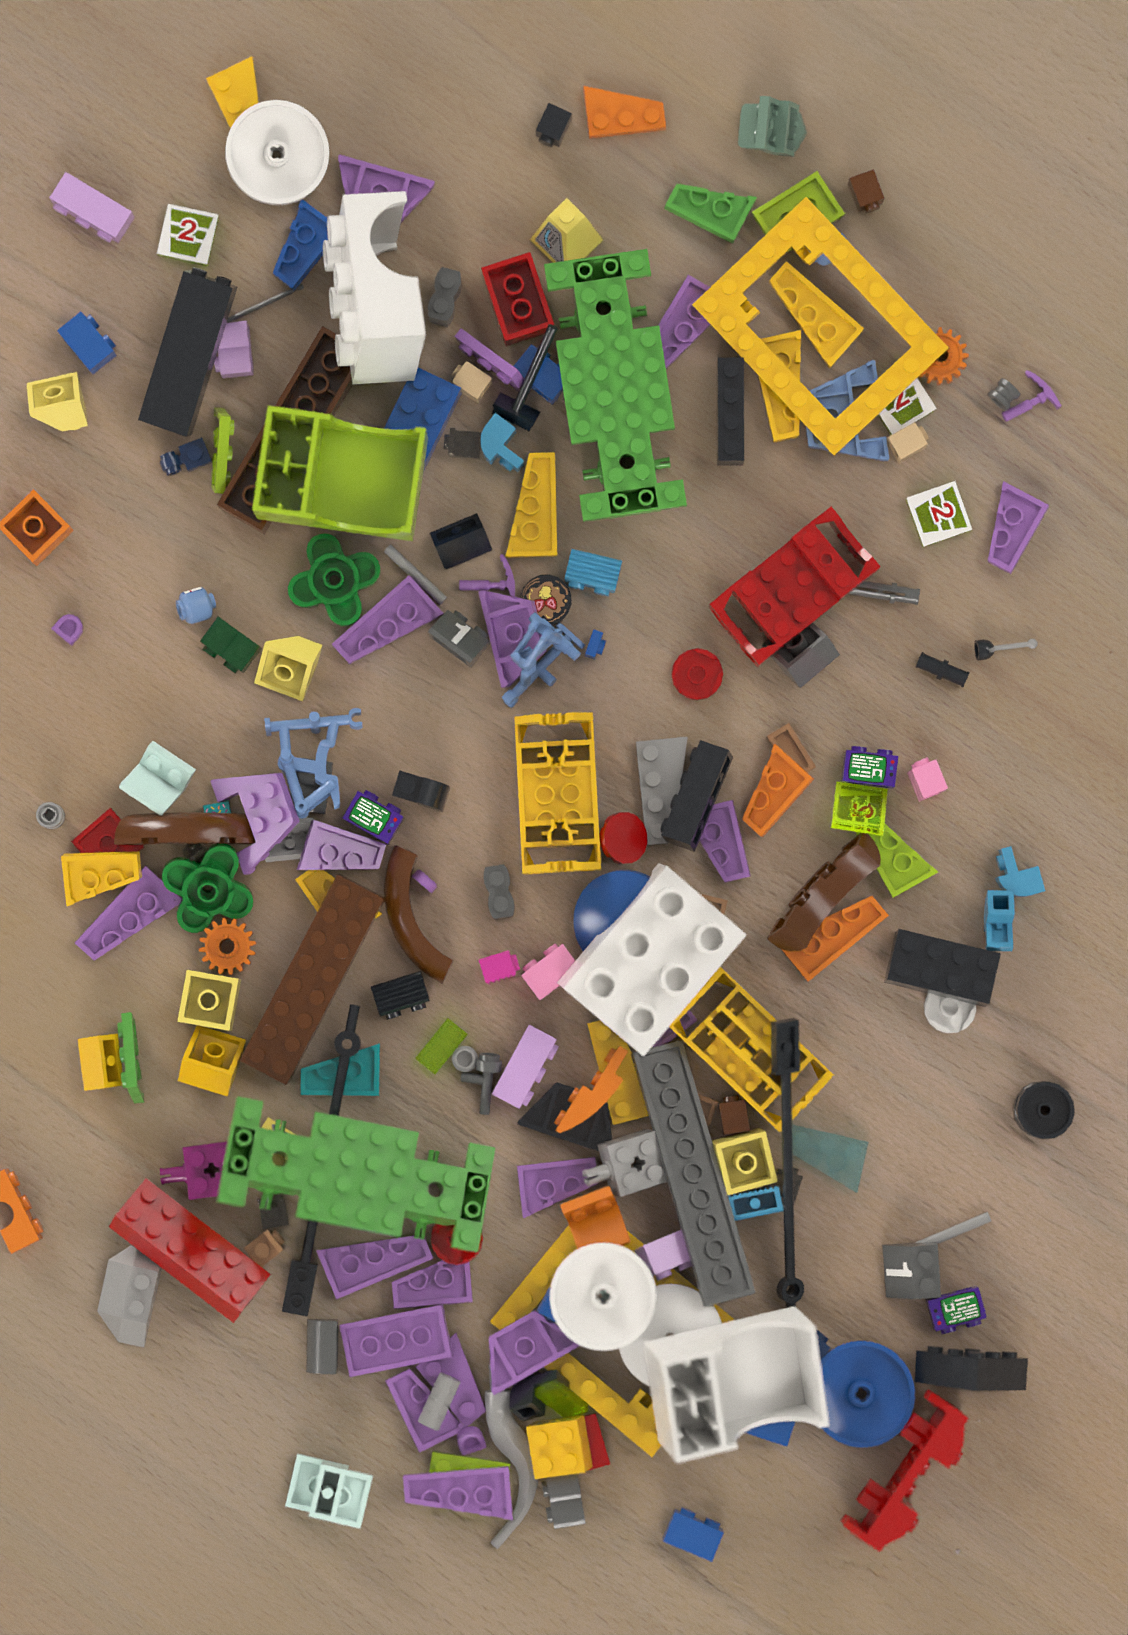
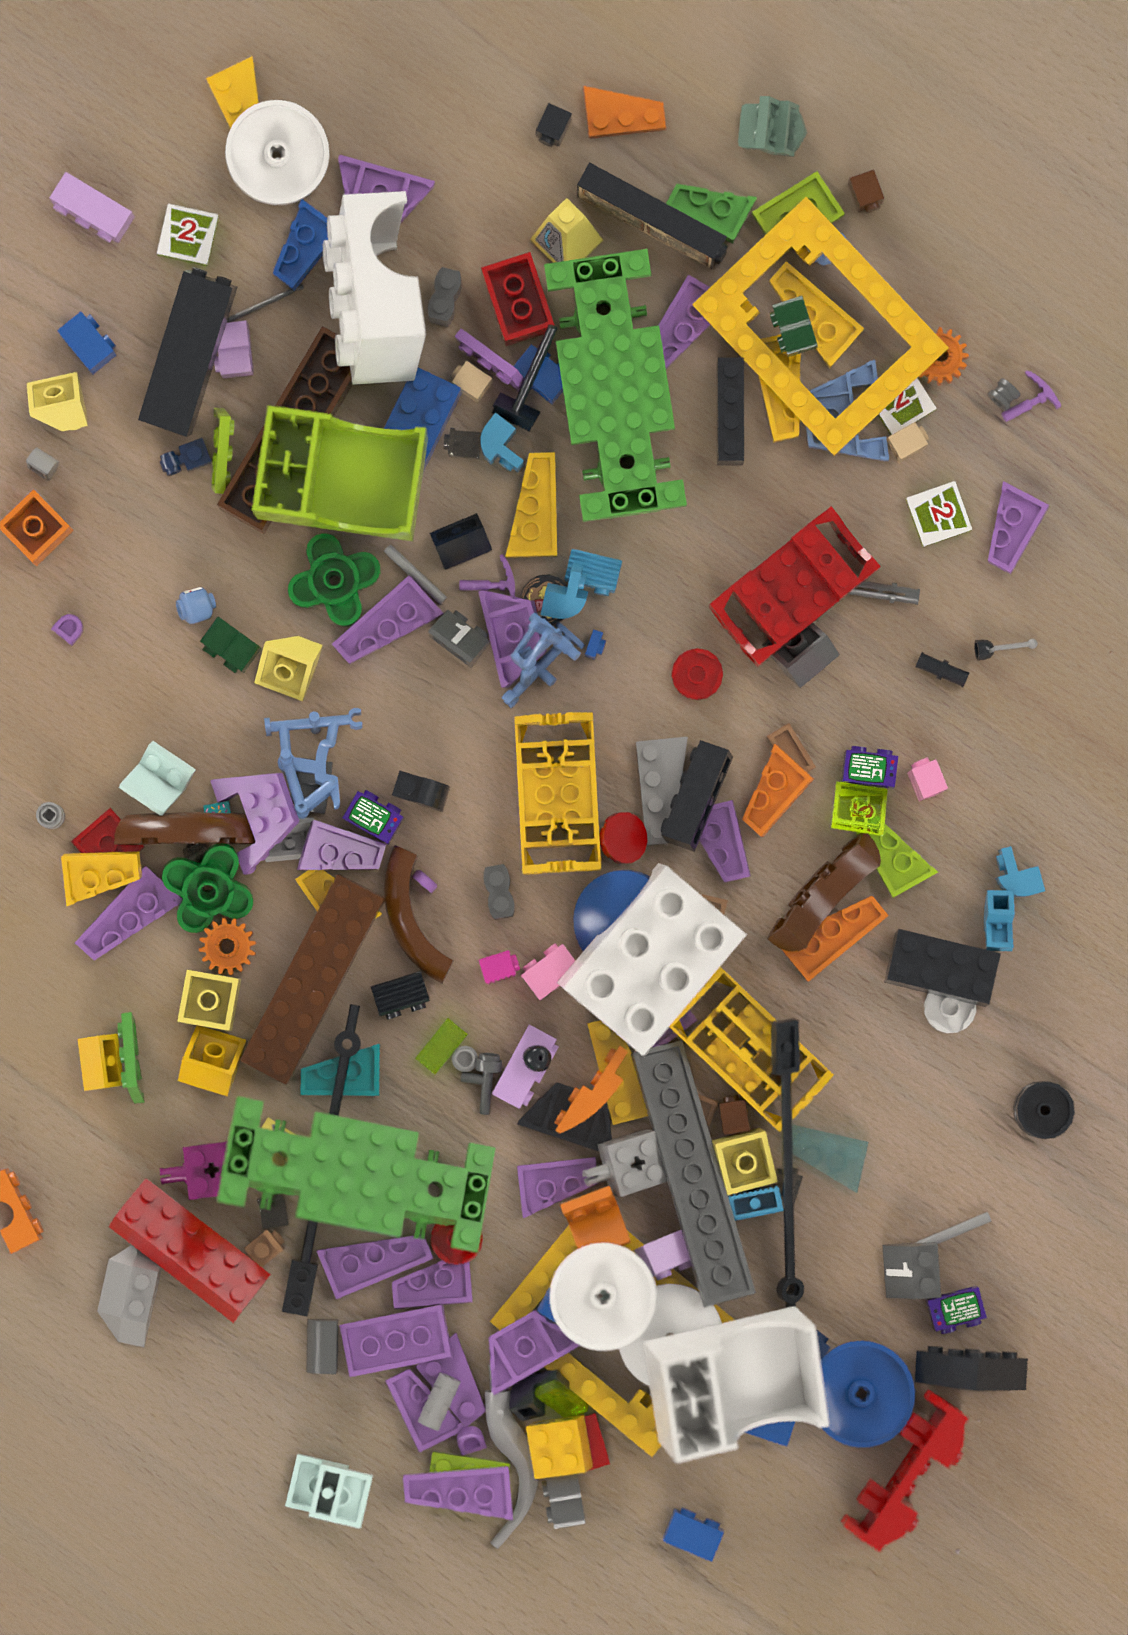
none -> light grey brick [26,447,59,481]
none -> black piece [522,1045,552,1072]
none -> dark azure brick [541,563,588,619]
none -> black brick [577,162,728,269]
none -> dark green brick [769,296,818,357]

